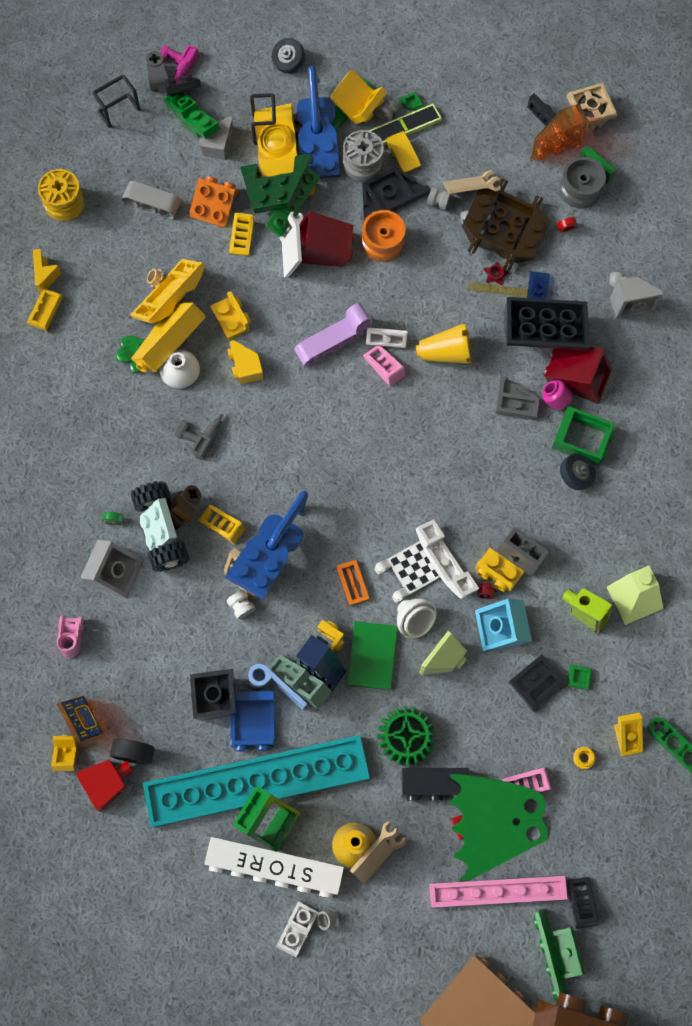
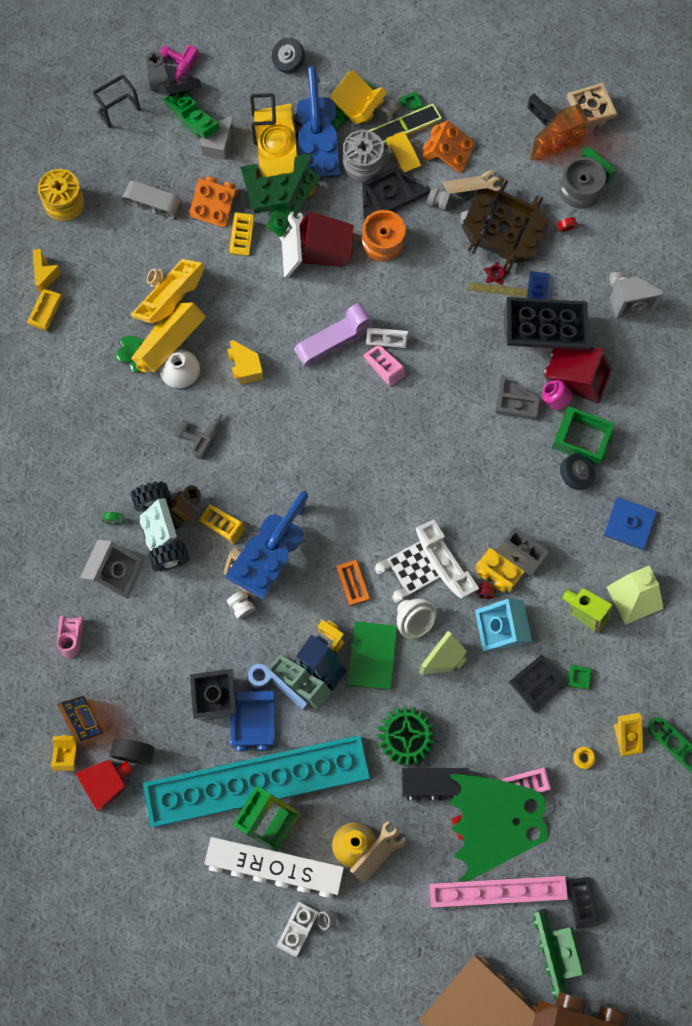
yellow bracket [210,291,251,341] -> none
yellow cone [416,324,472,364] -> none
none -> orange bracket [421,120,475,173]
none -> blue plate [603,497,657,550]

